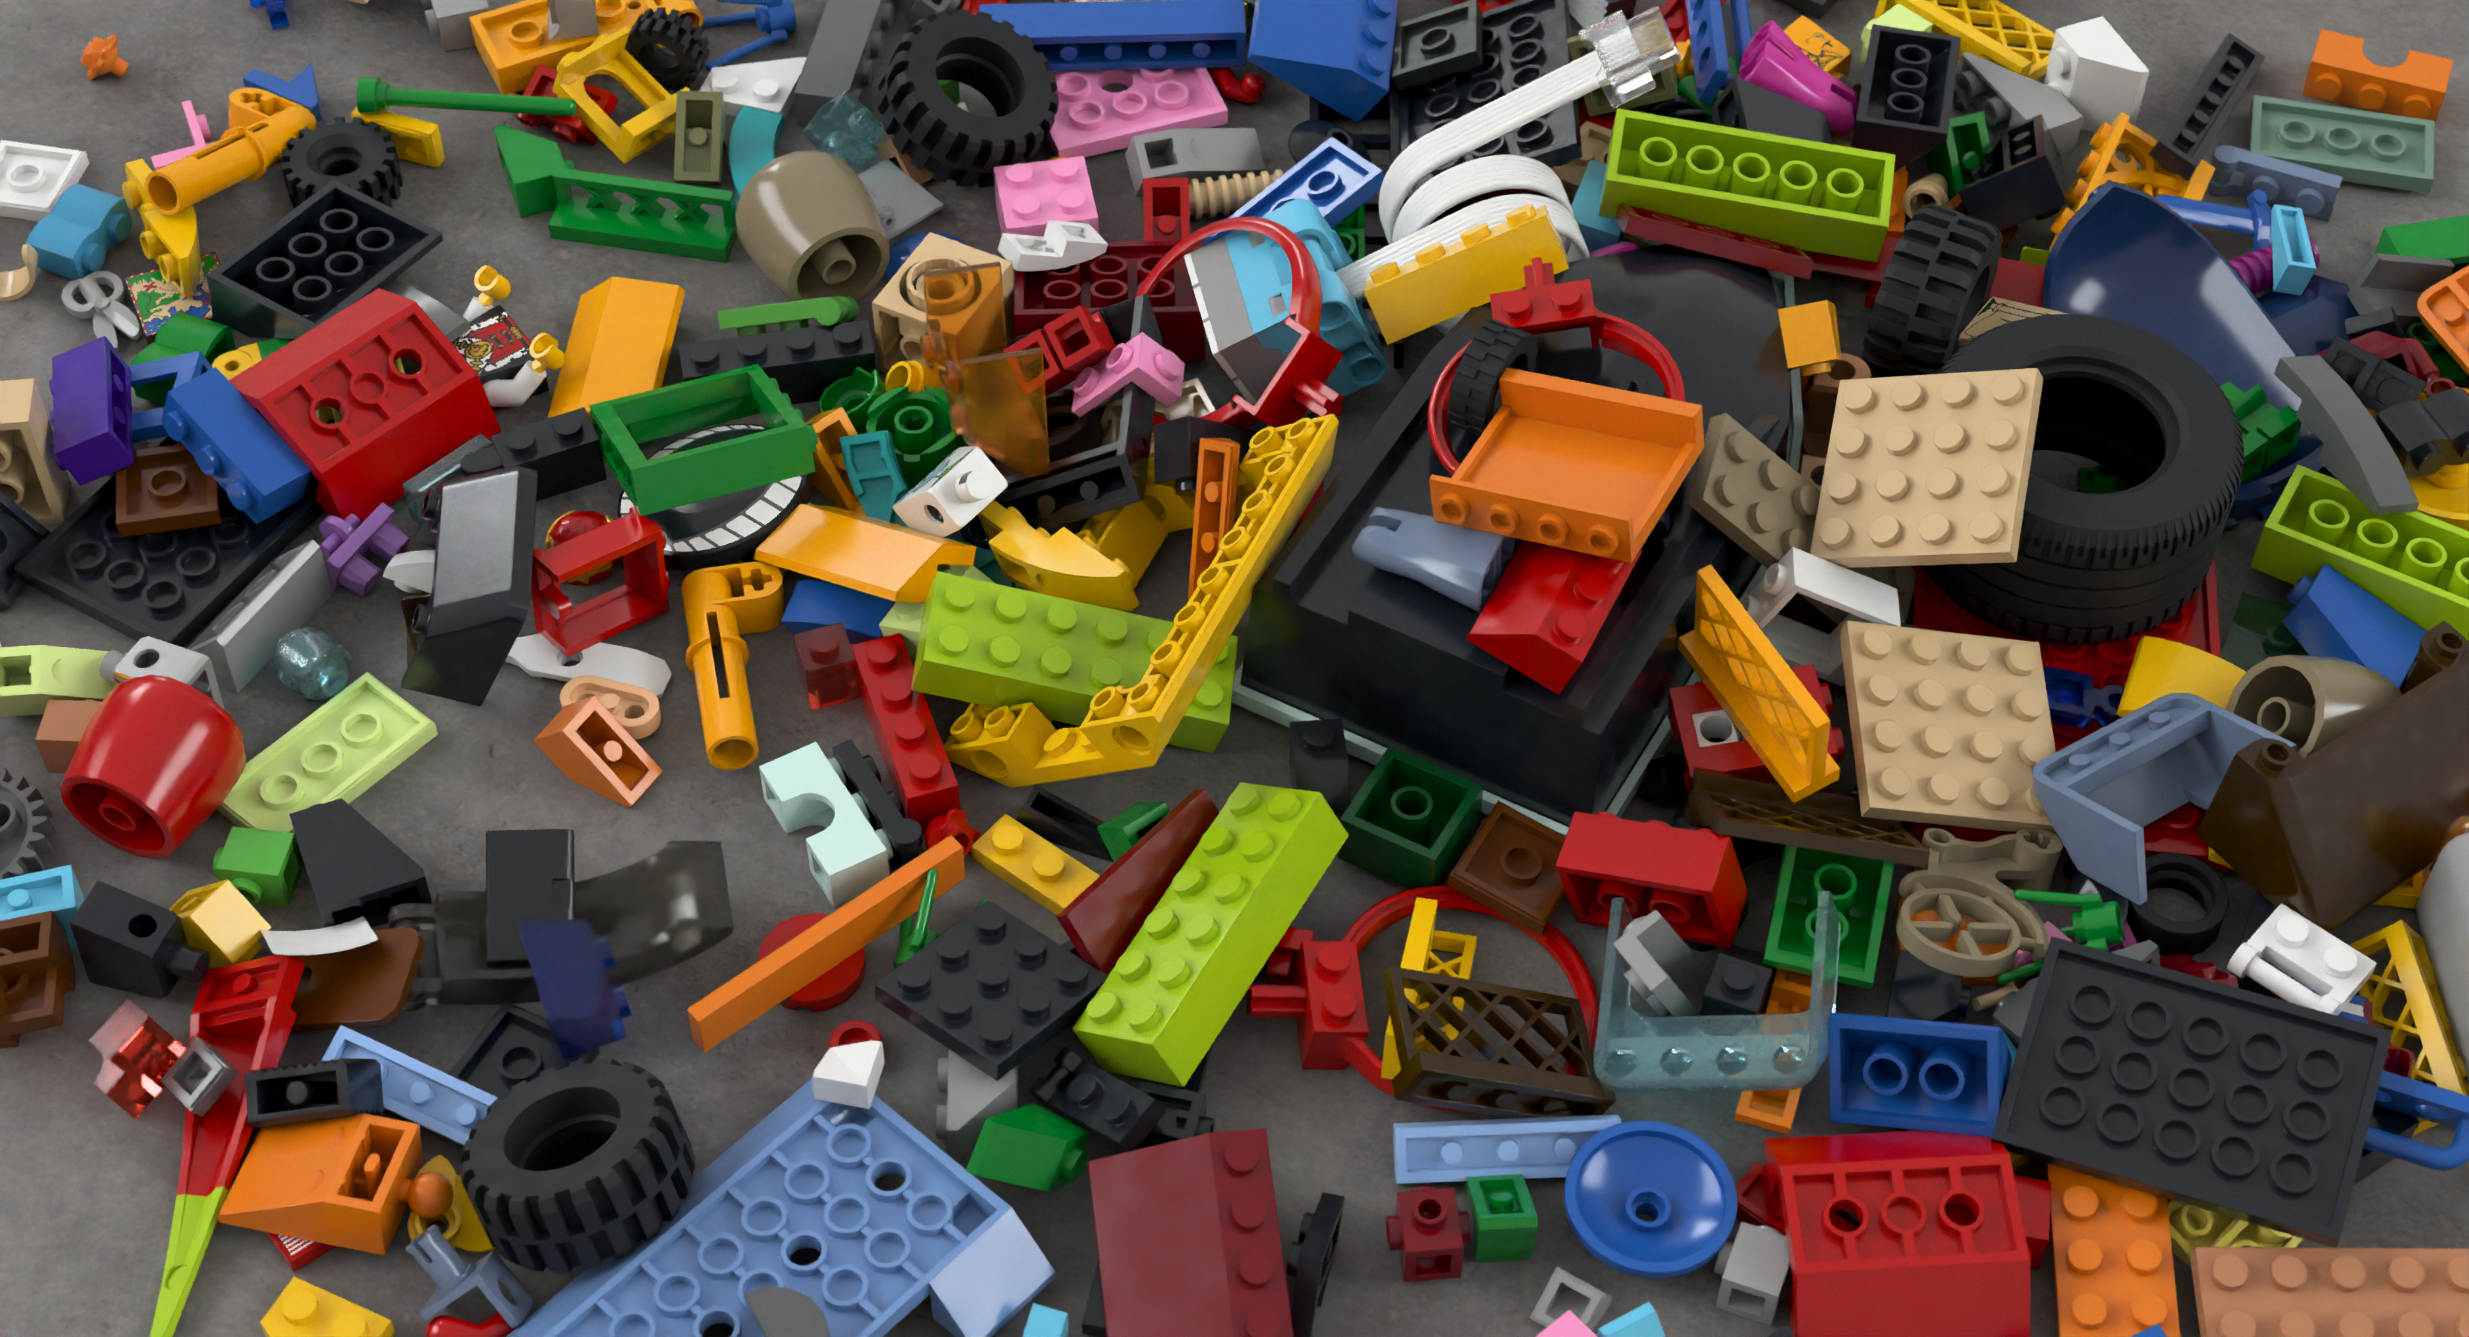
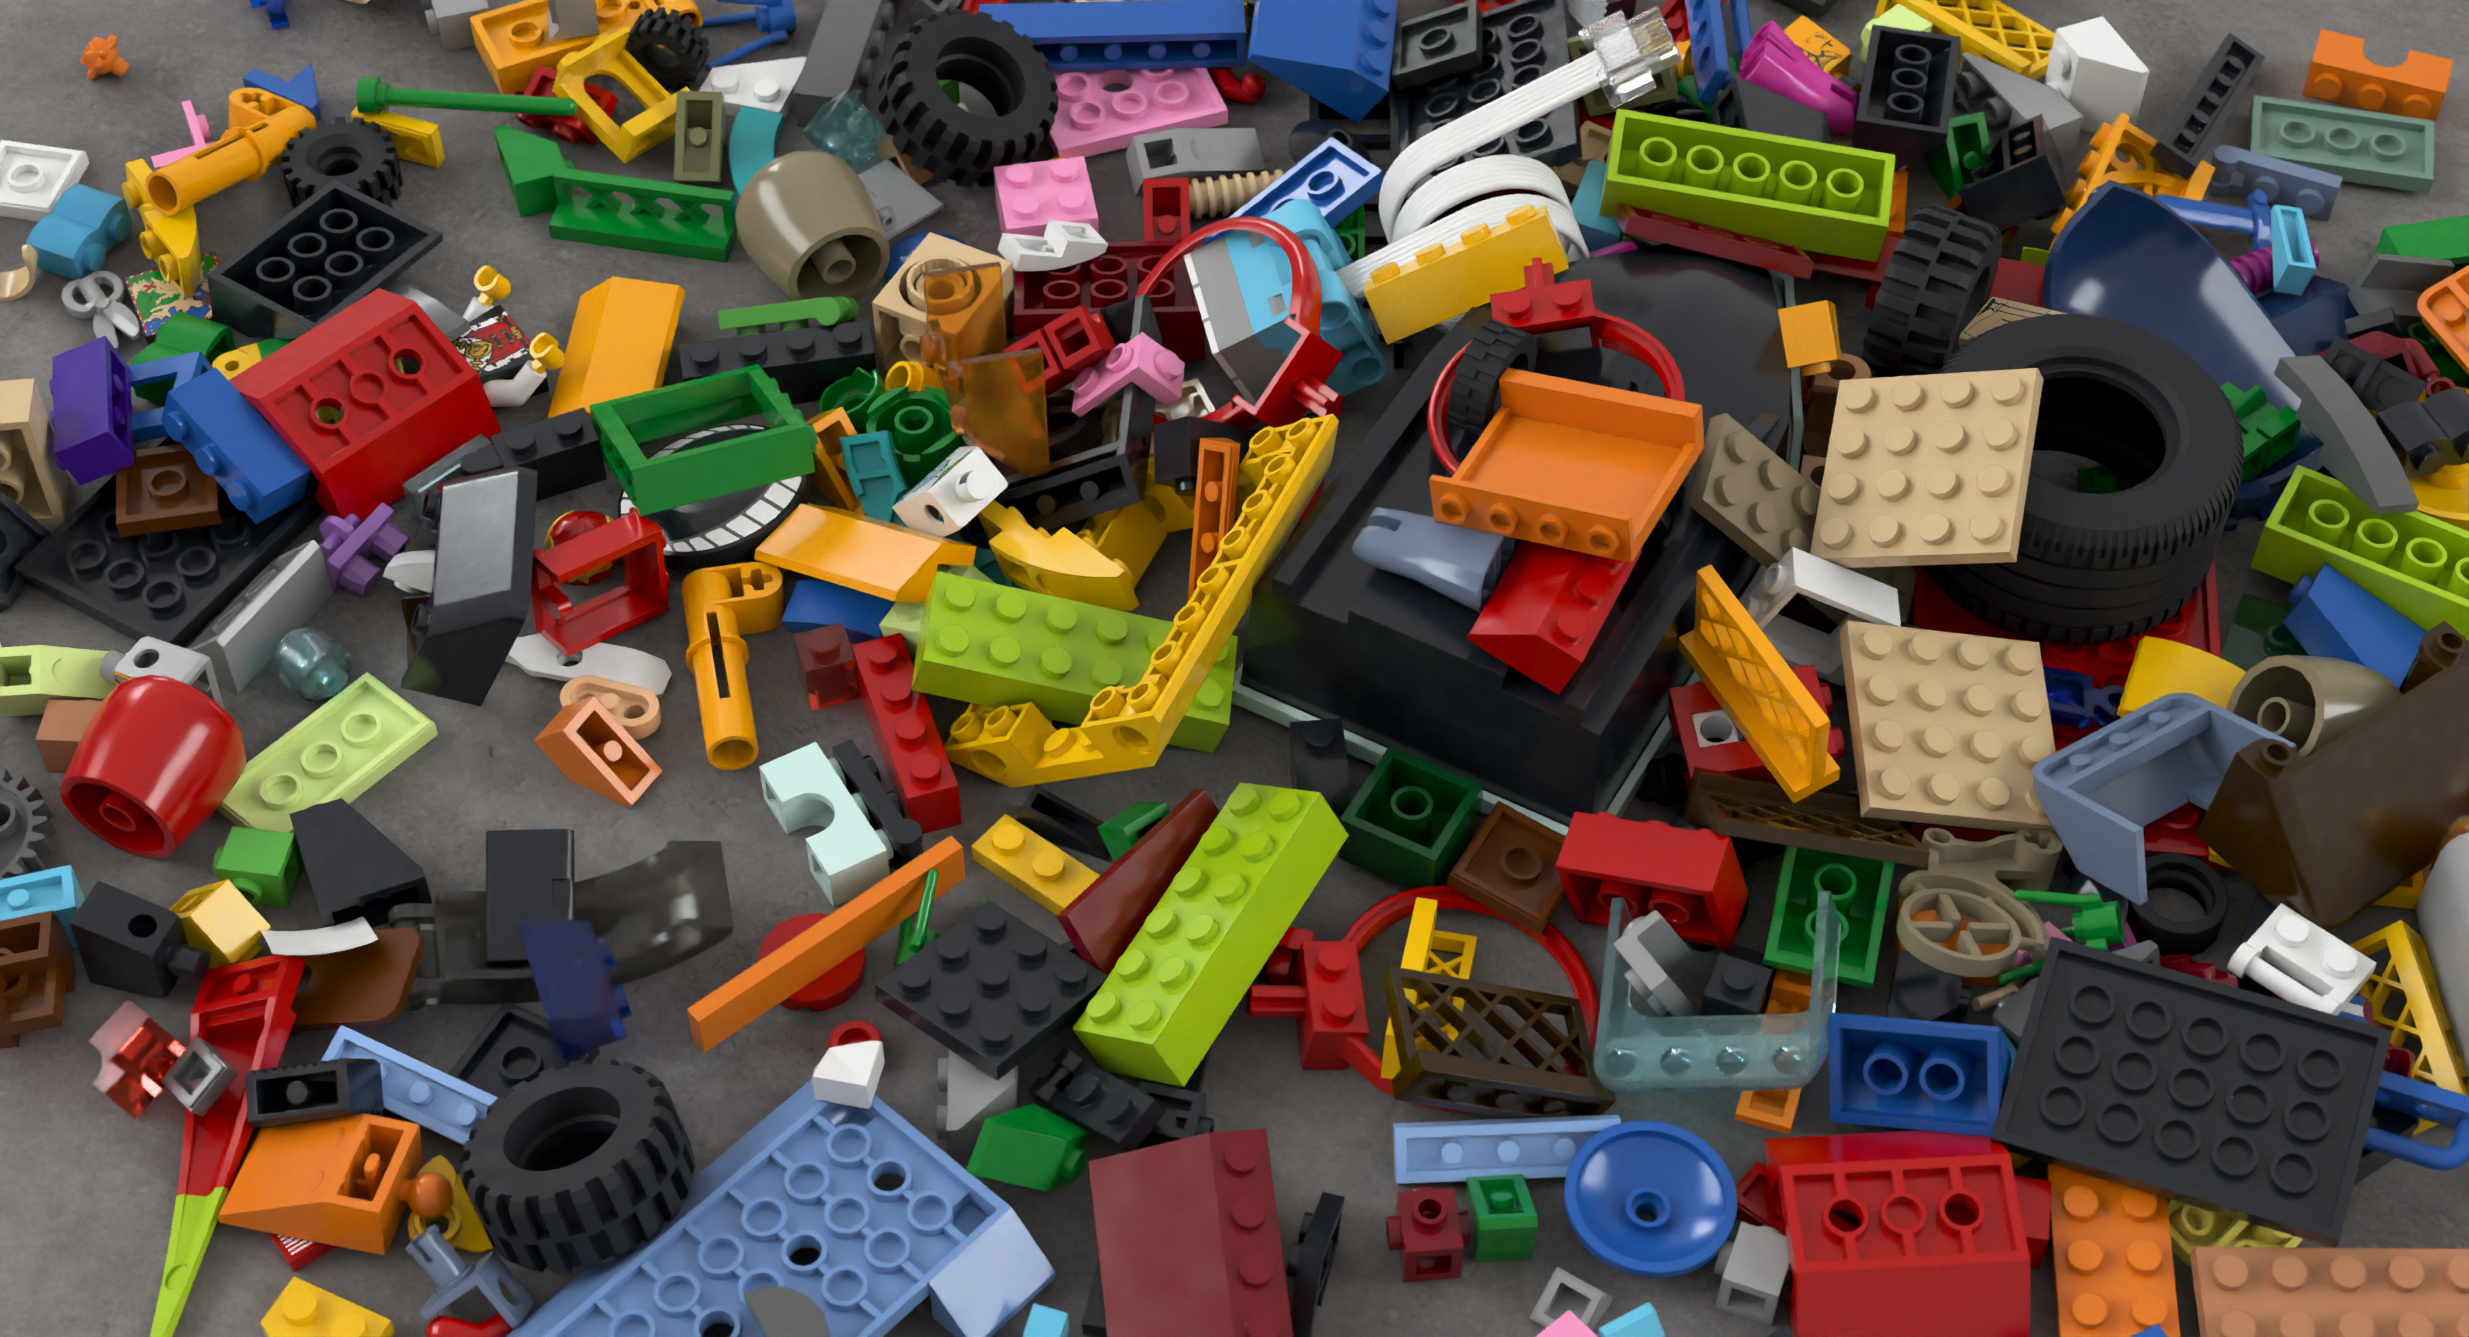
red plate [925,808,980,856] -> none
tan cone [1903,173,1948,219] -> none

